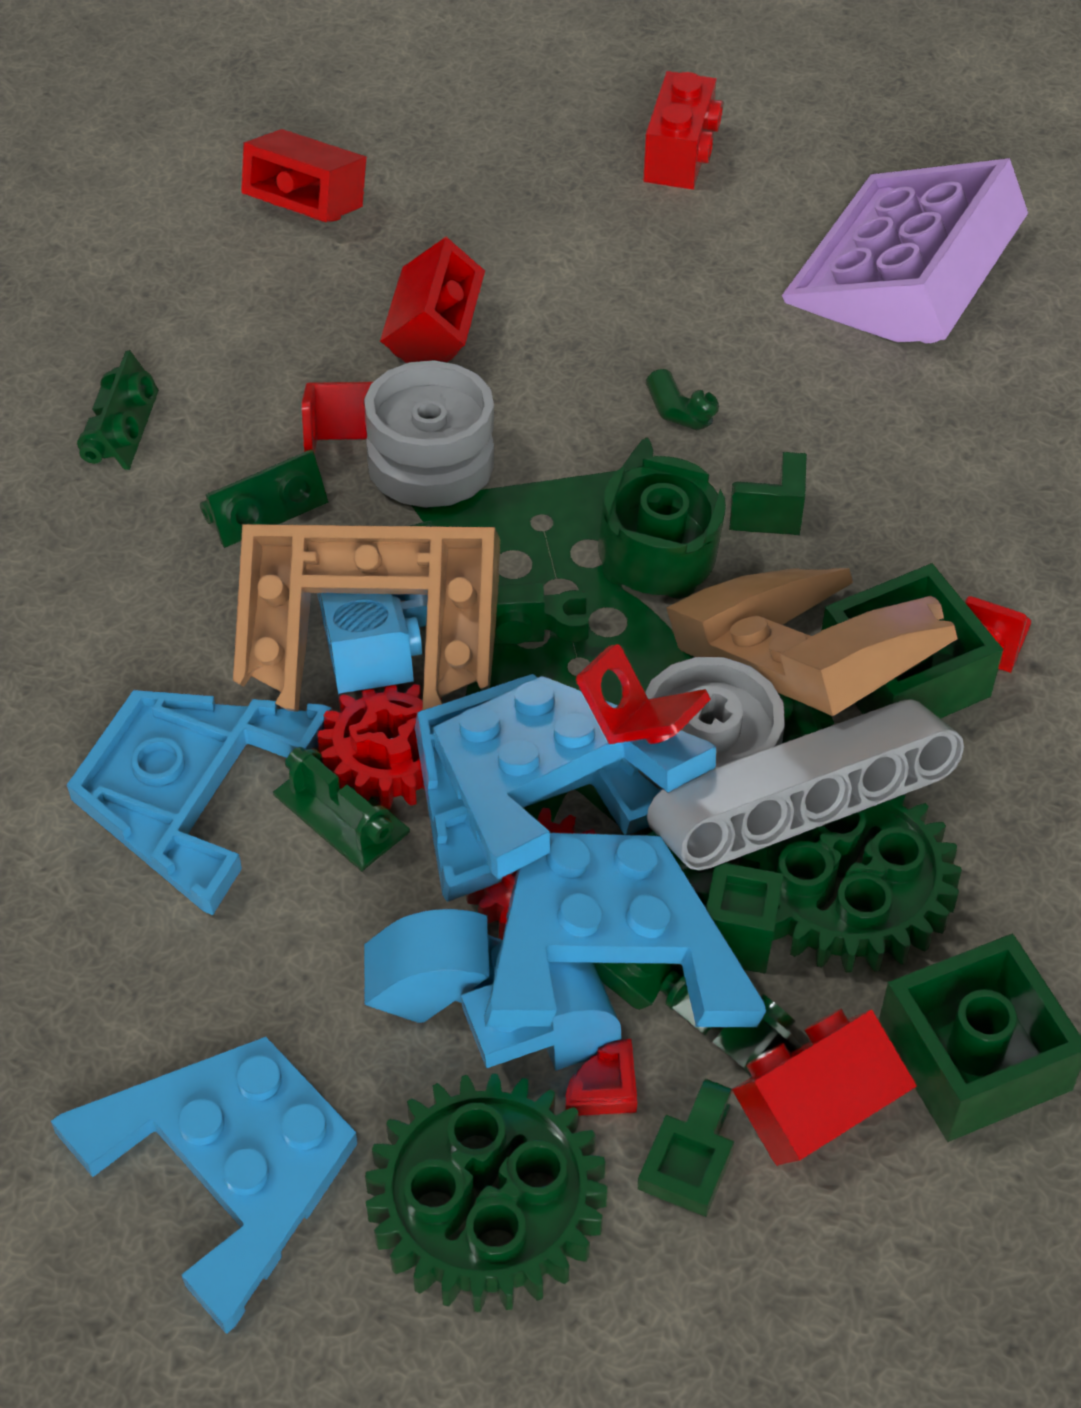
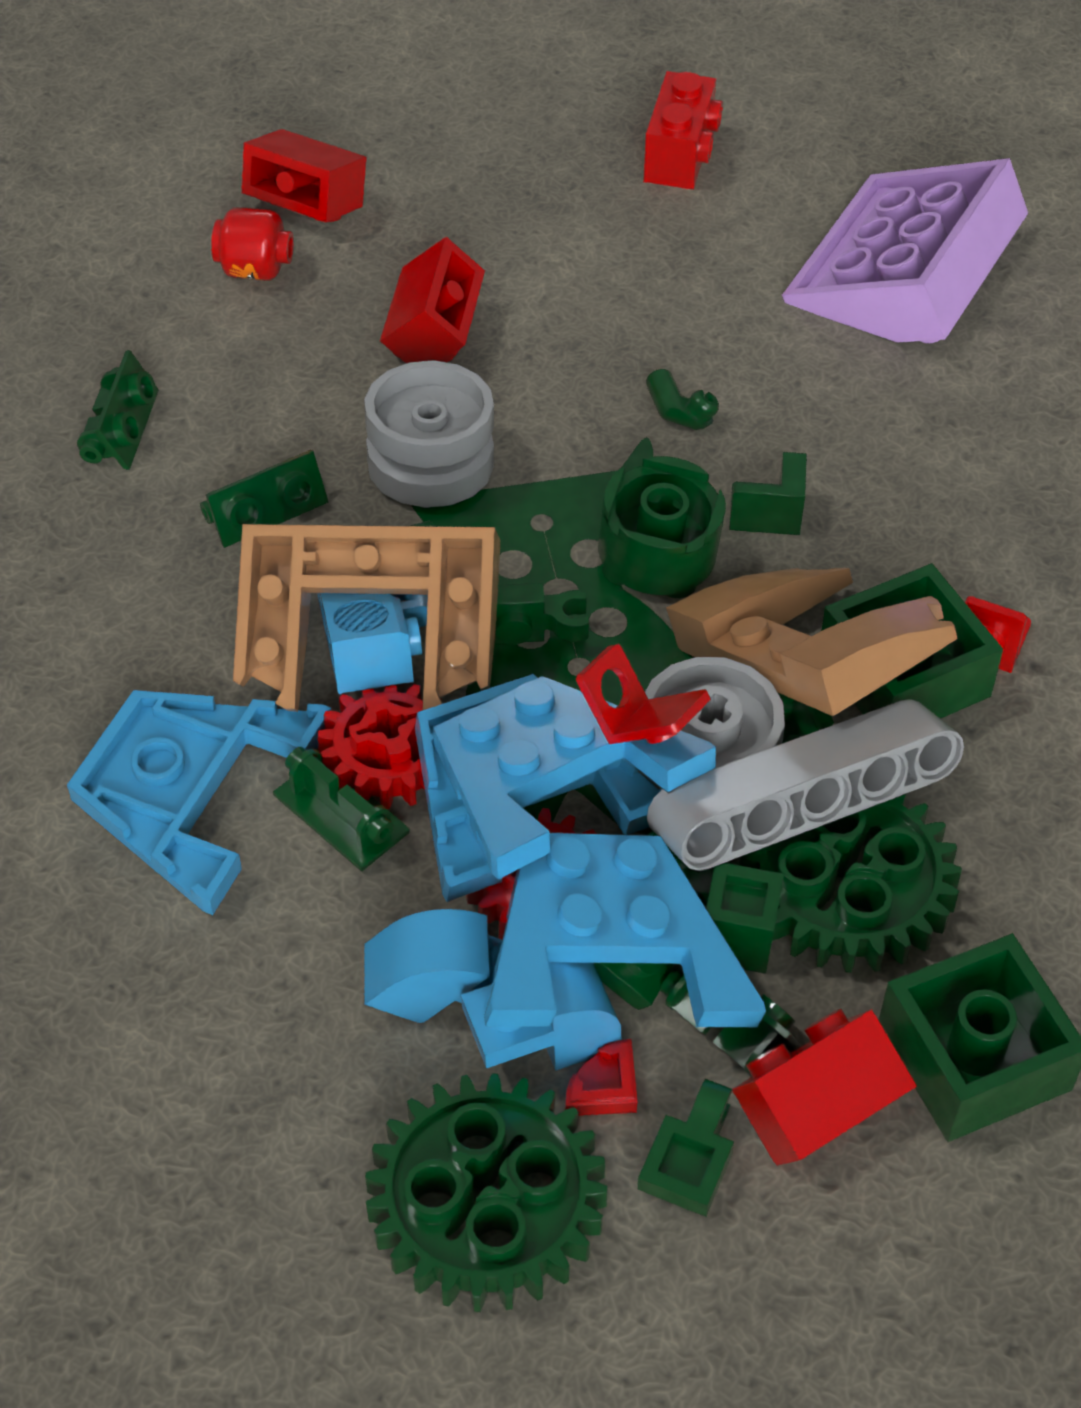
dark azure wing [51,1037,358,1334] -> none
red bracket [302,382,373,454] -> none
none -> red head [211,207,294,281]

